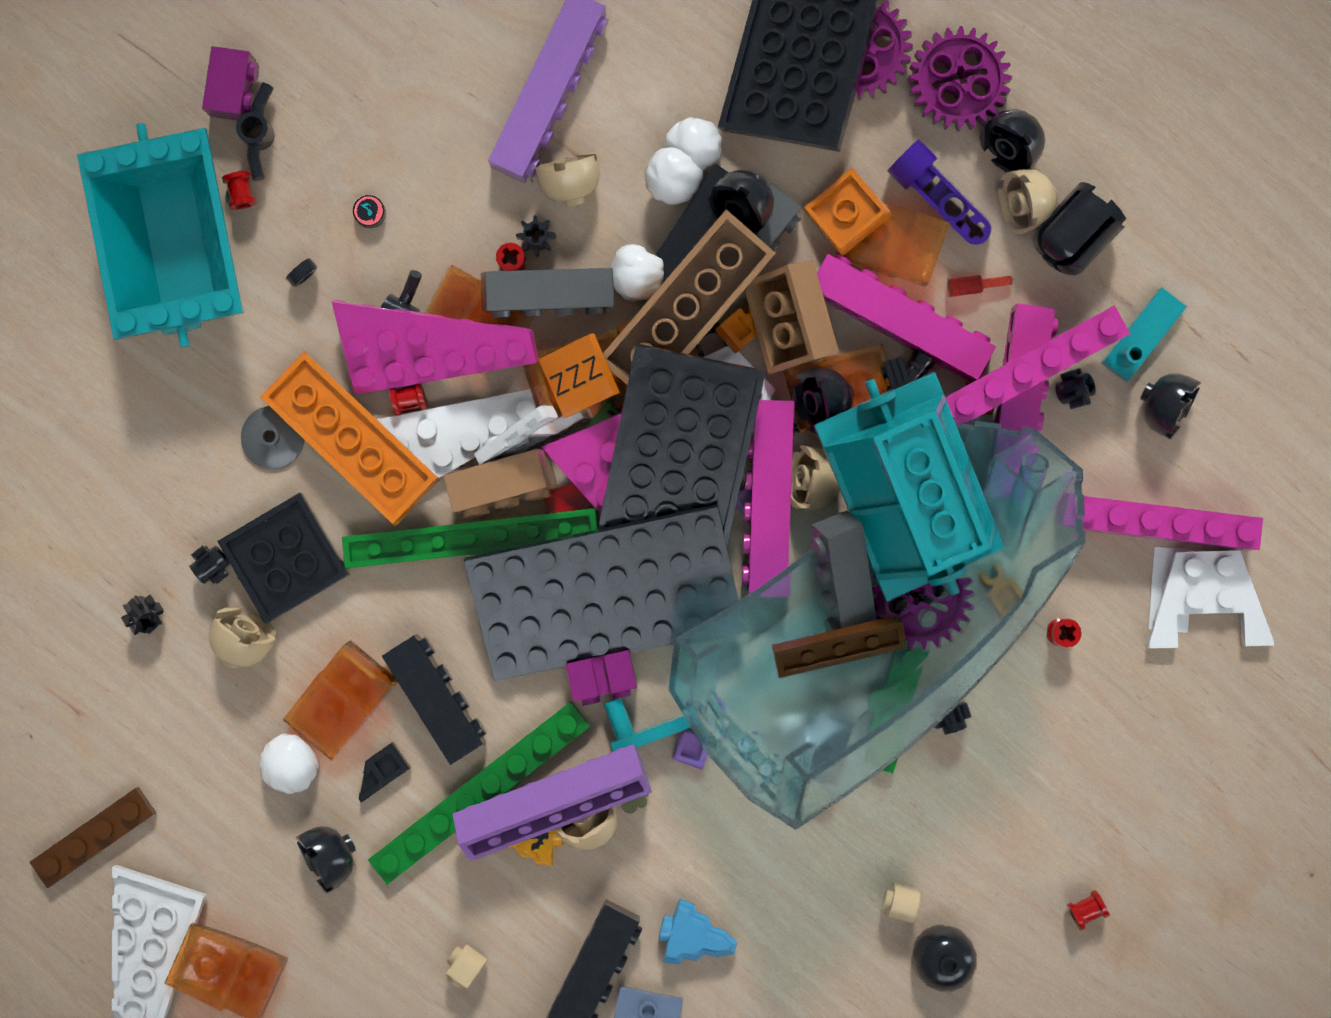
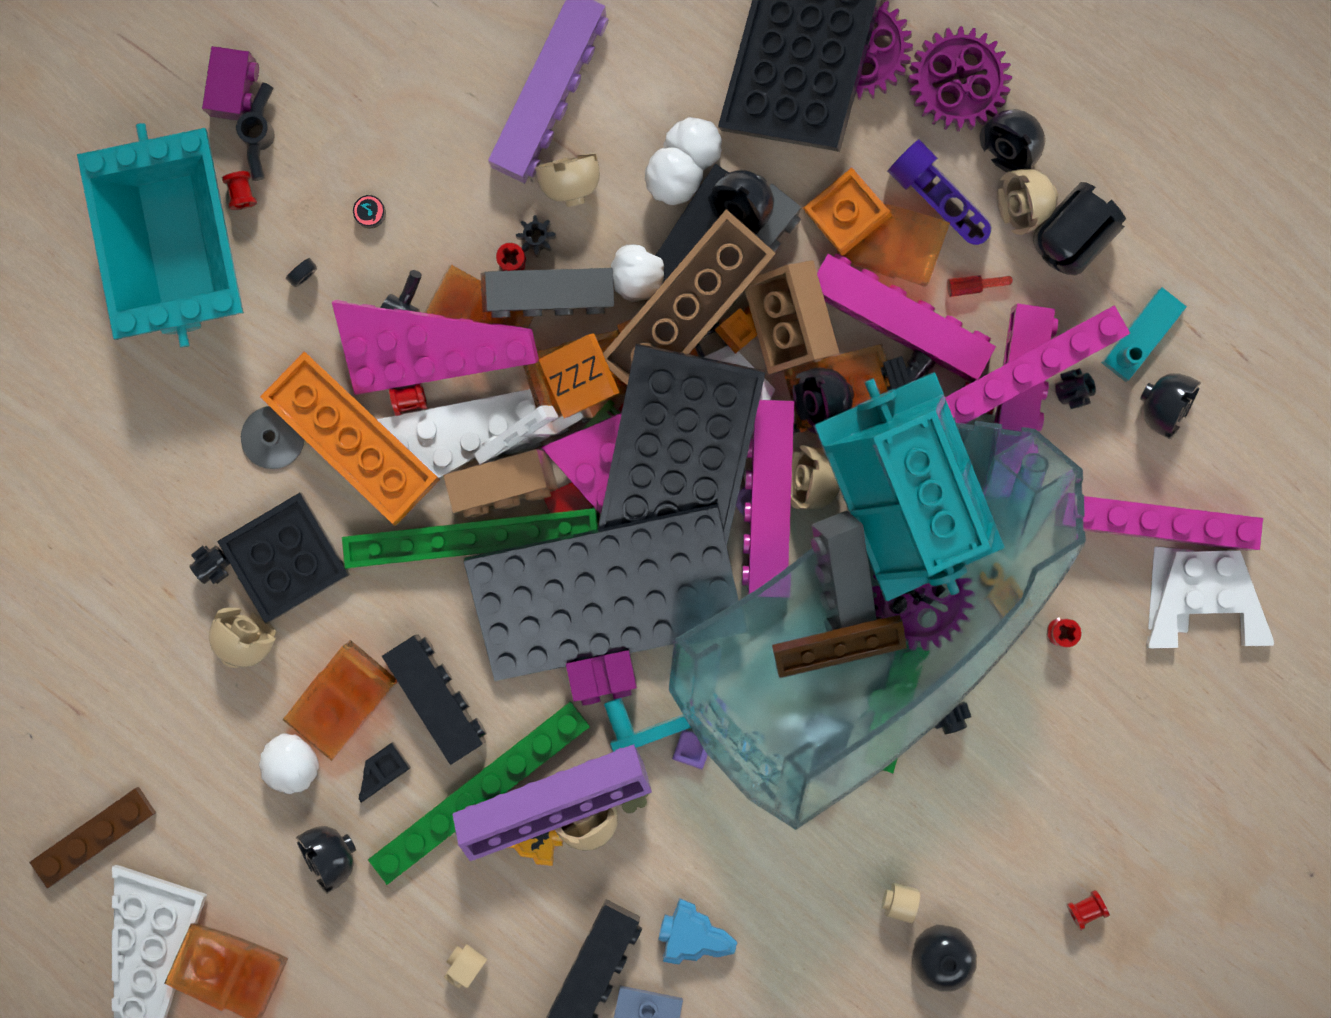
black gear [121,594,164,635] -> none

